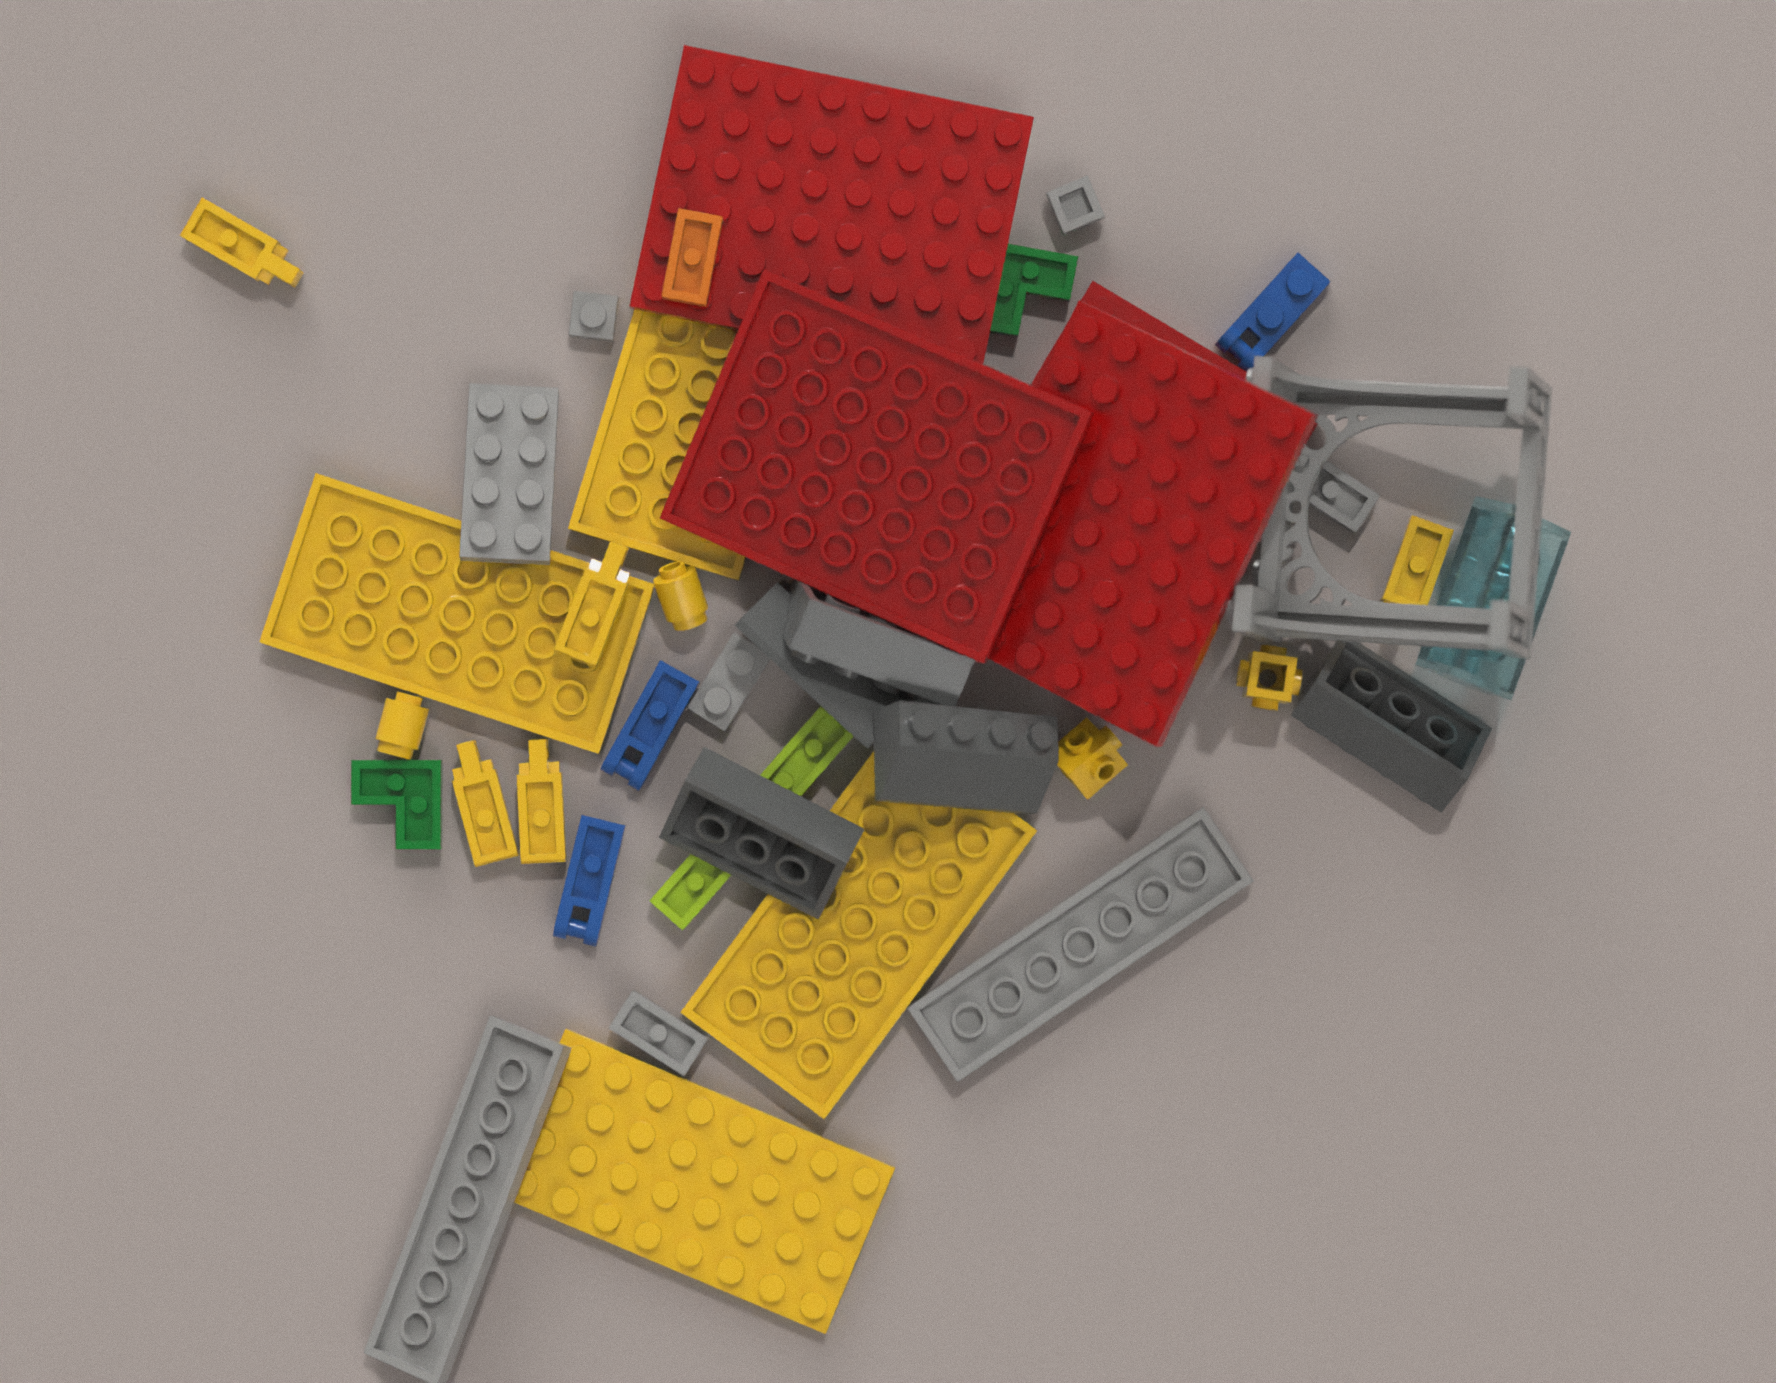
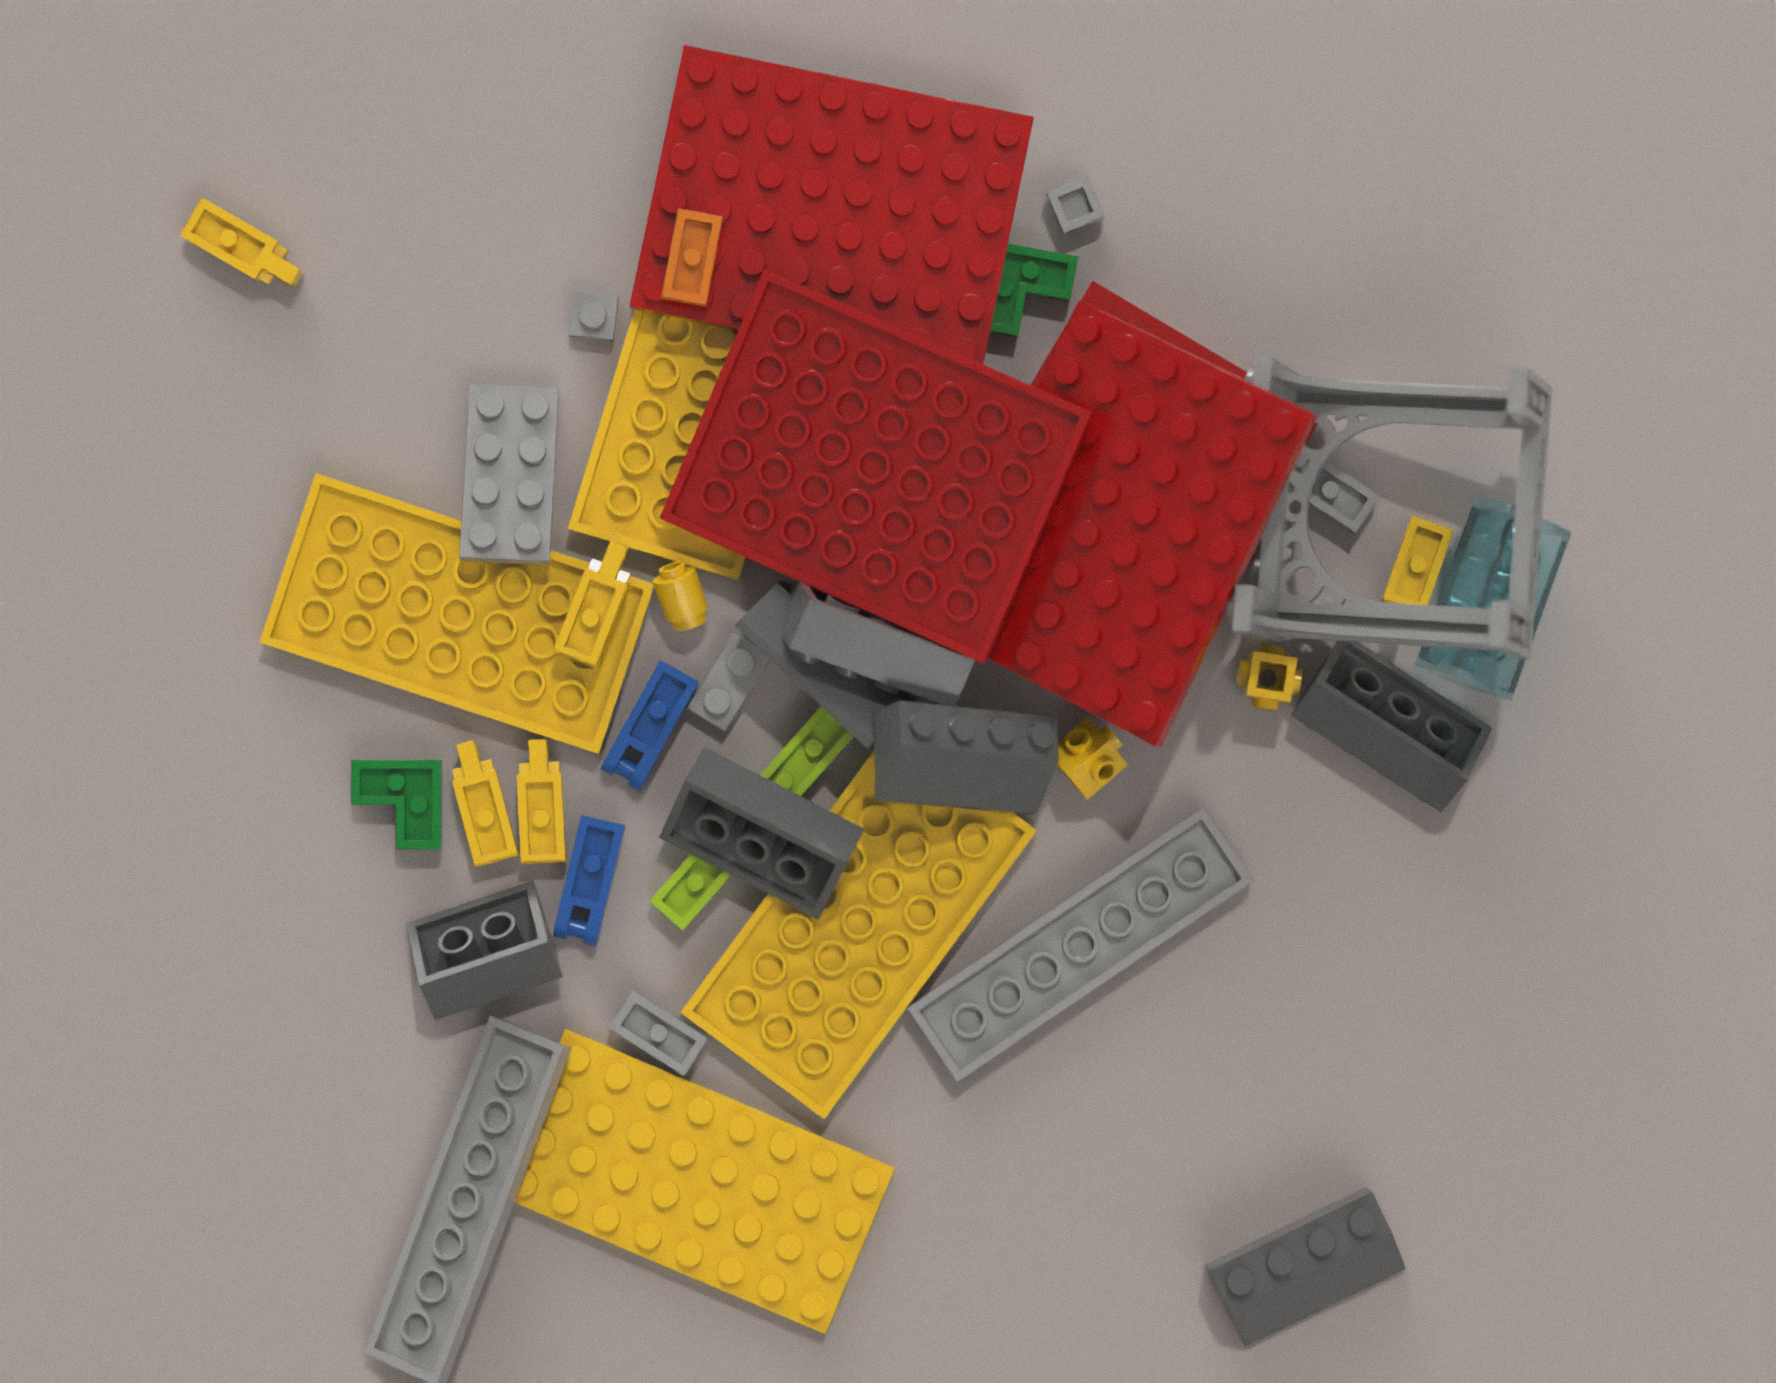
yellow brick [375,691,429,760] -> none
blue plate [1214,252,1331,372] -> none
none -> dark grey slope [406,881,563,1020]
none -> dark grey slope [1206,1187,1406,1346]

